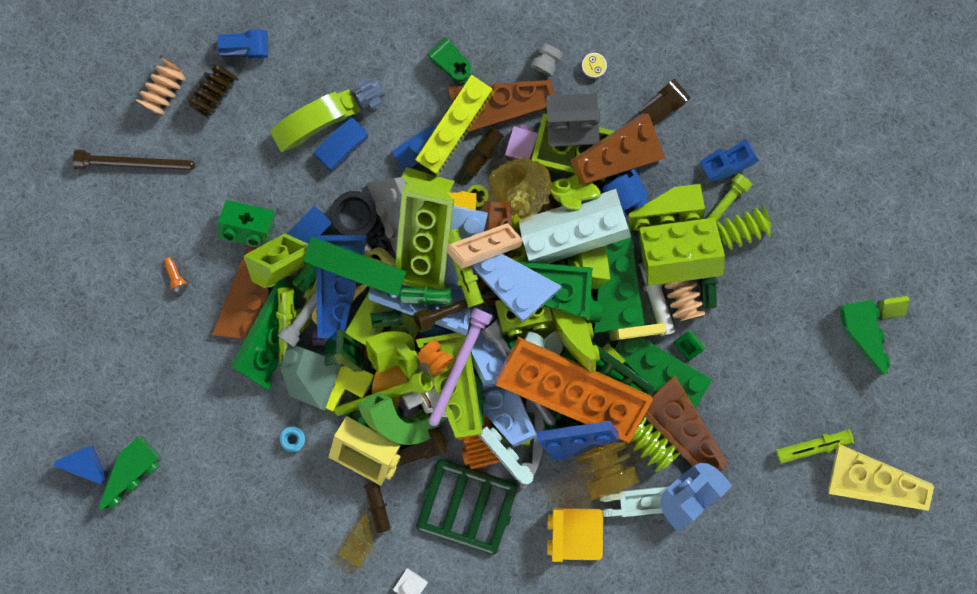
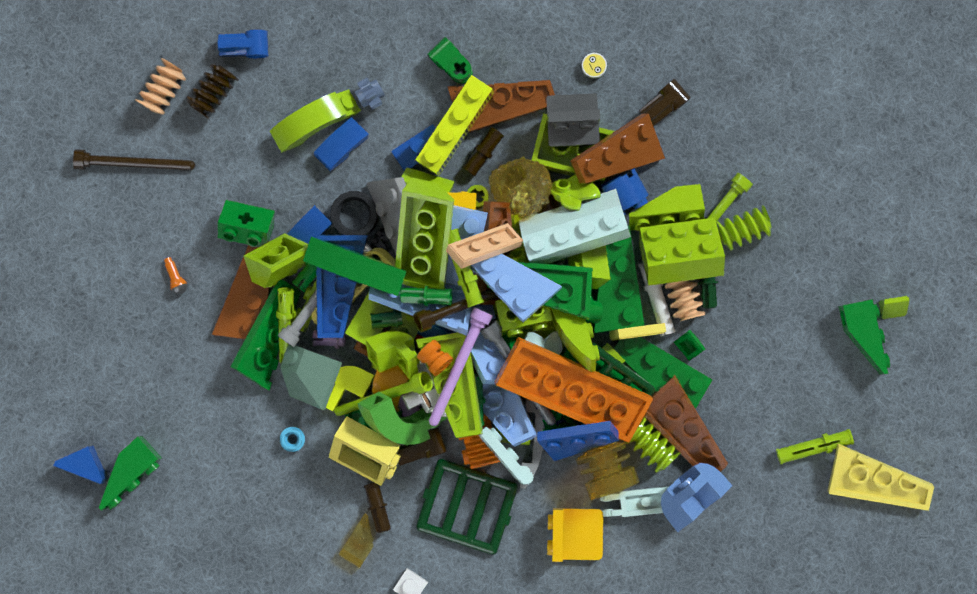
dark green slope [324,329,364,372] -> none
lavender brick [505,124,538,165] -> none
light grey wheel [530,43,563,77] -> none
blue slope [700,139,759,182] -> none

